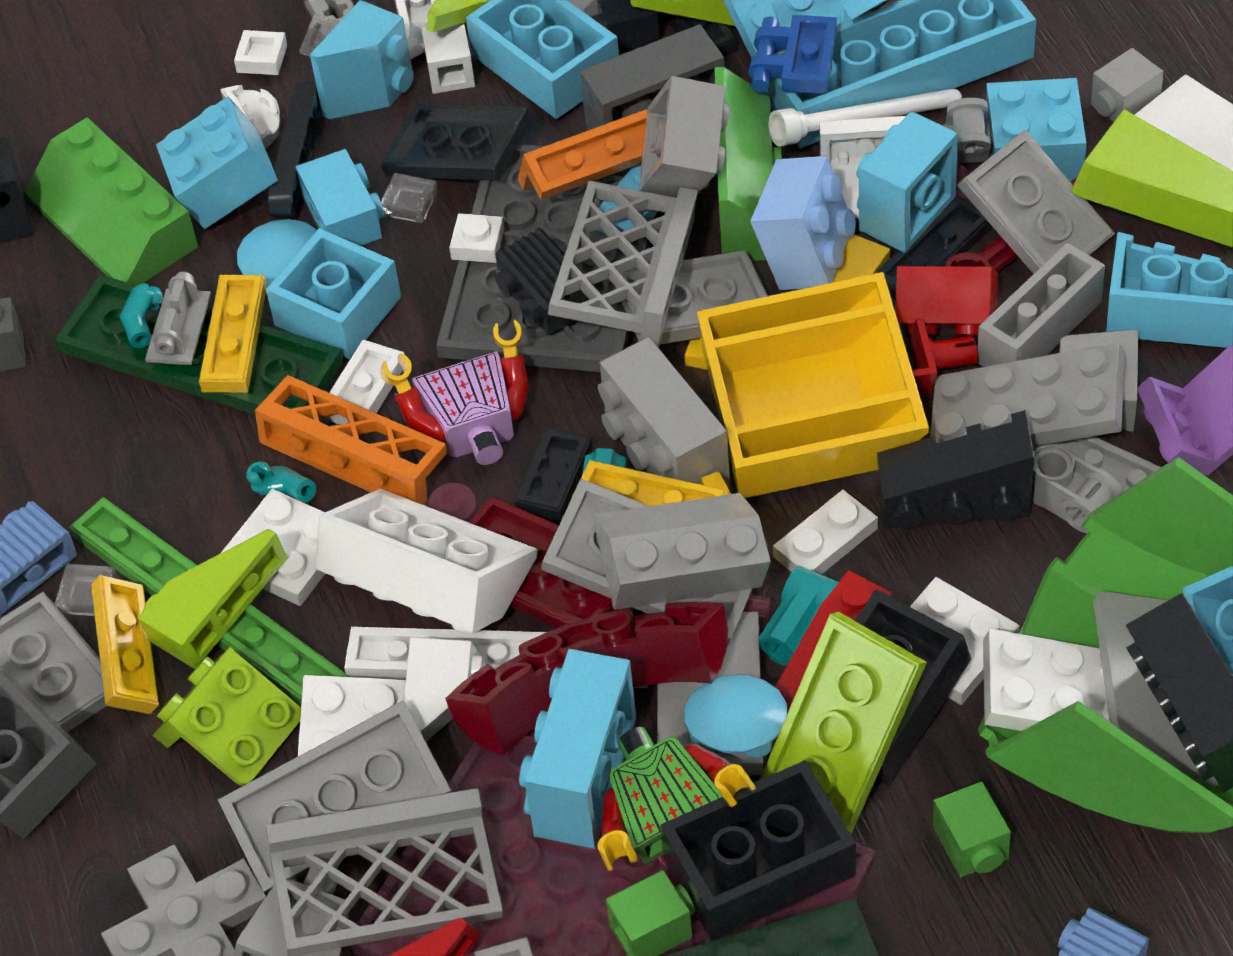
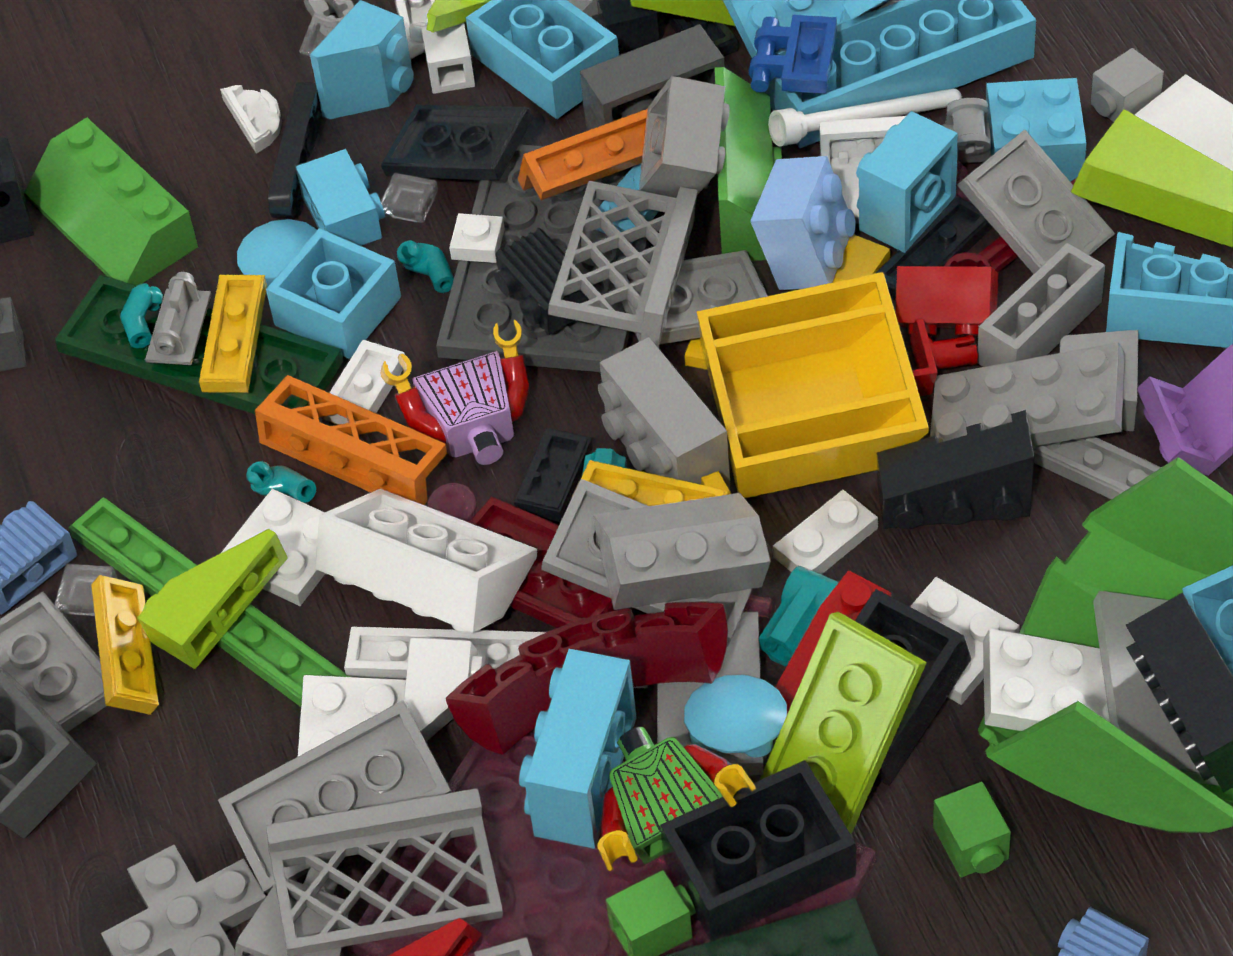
lime bracket [152,647,301,786] -> none
medium azure brick [156,96,278,229] -> none
white plate [234,30,287,75] -> none
light grey piece [1031,444,1124,533] -> none
none -> teal arm [397,240,454,293]

